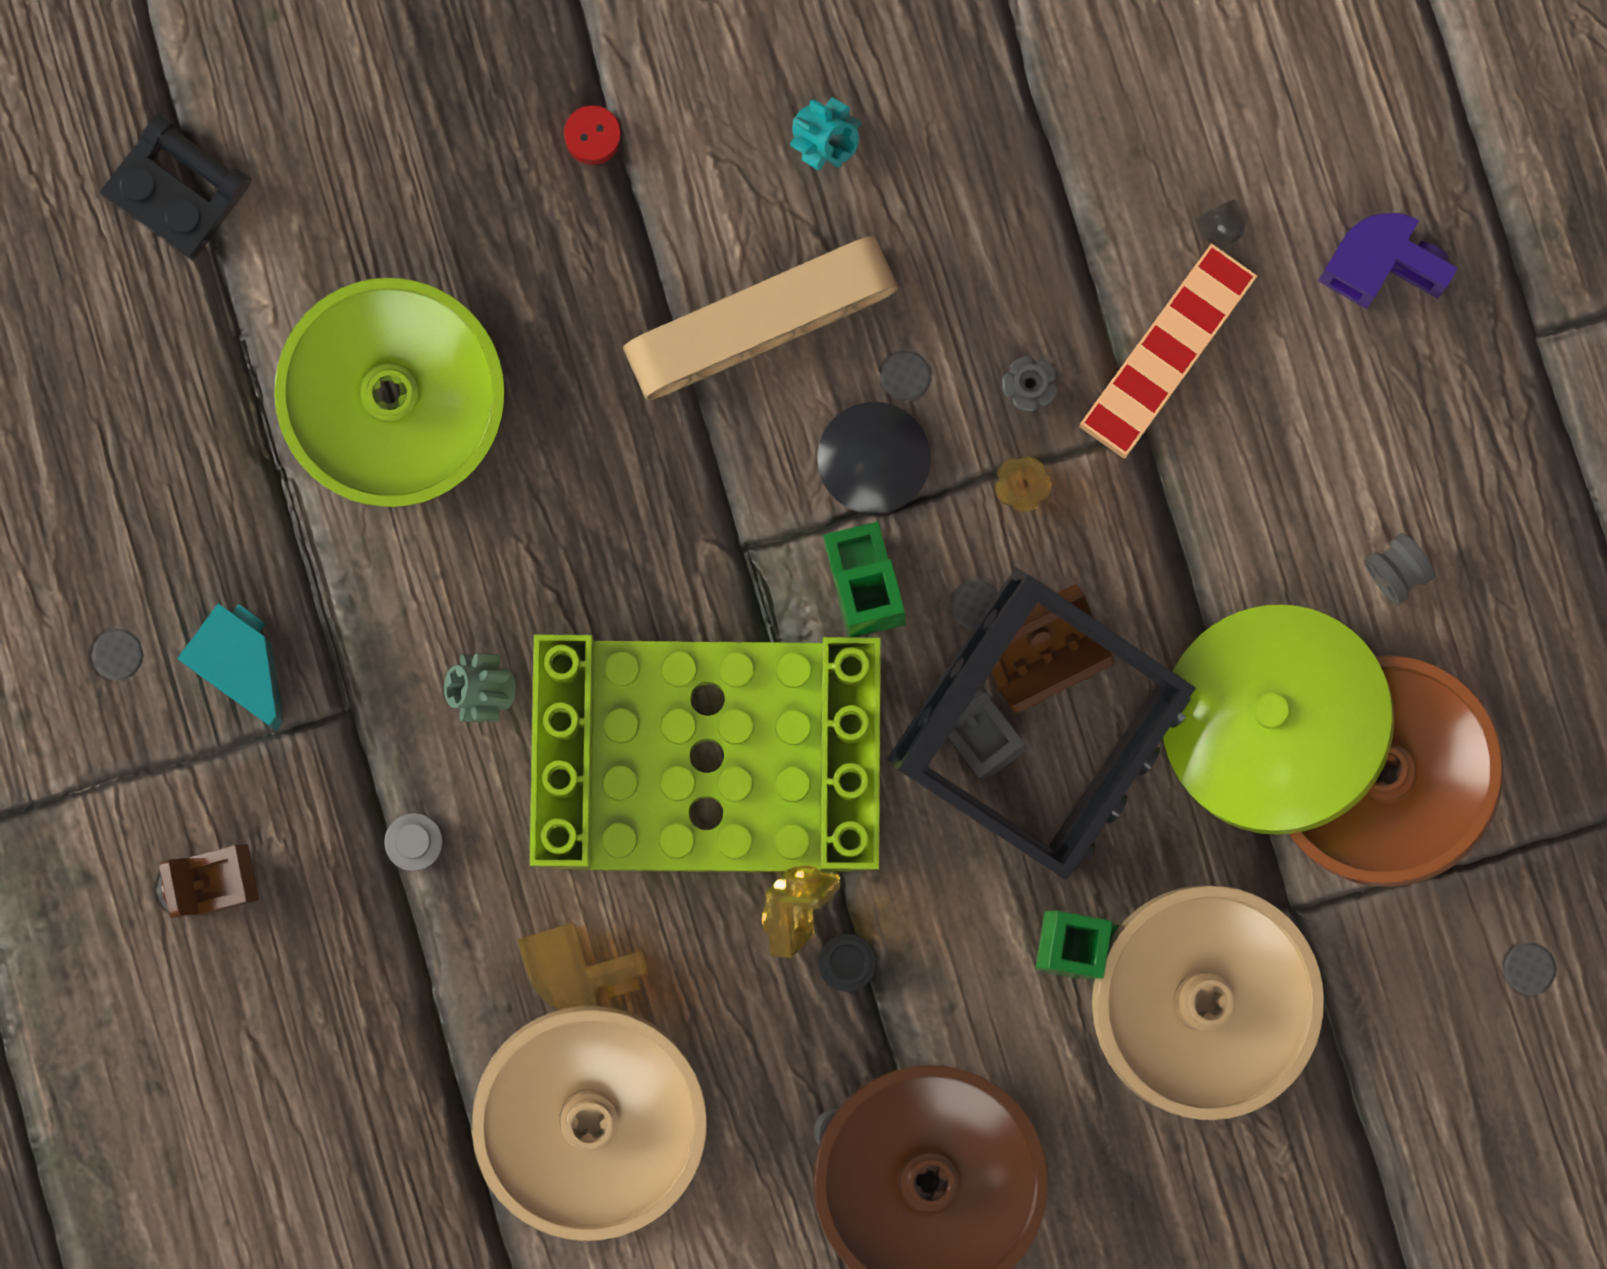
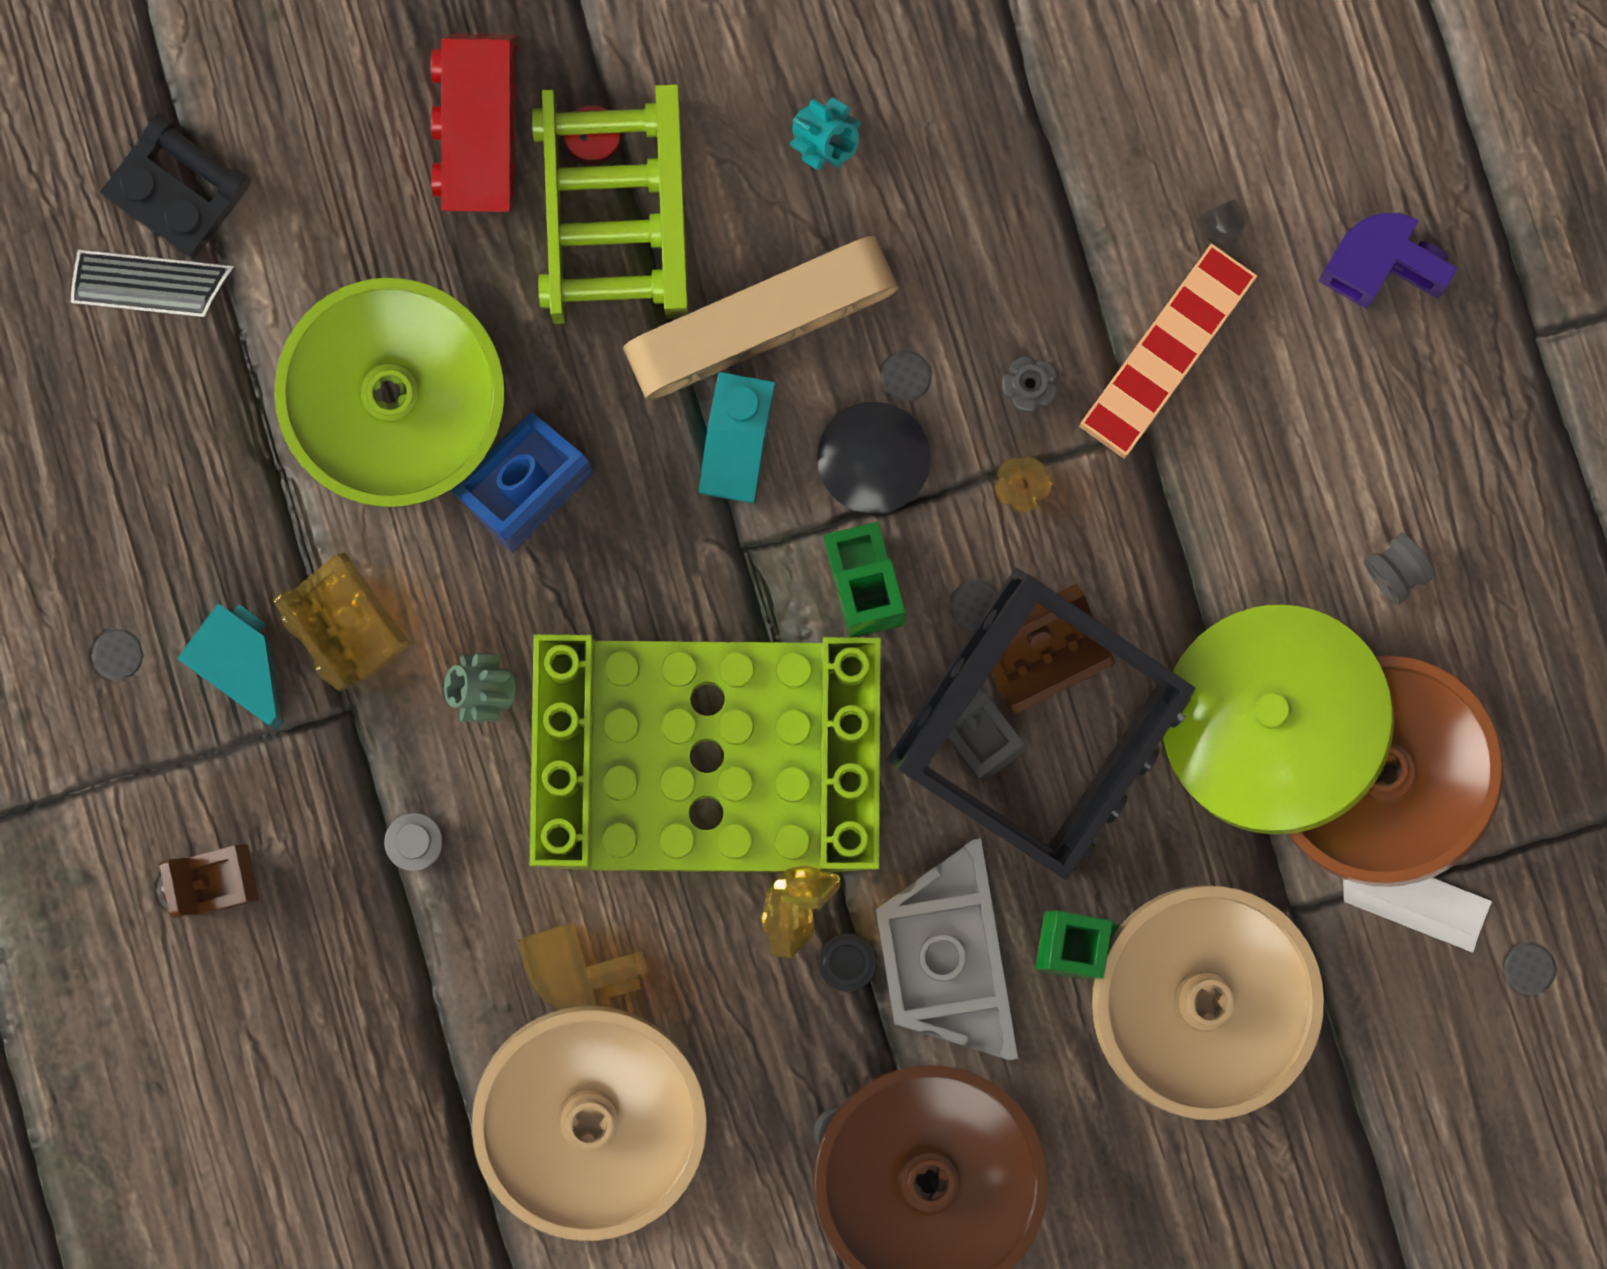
none -> sticker [71,250,234,317]
none -> clear yellow bracket [273,552,411,691]
none -> red wedge [431,34,519,212]
none -> blue slope [451,412,593,553]
none -> lime fence [532,84,689,324]
none -> teal slope [698,372,775,504]
none -> light grey wing [876,838,1018,1061]
none -> white sticker [1343,878,1492,953]

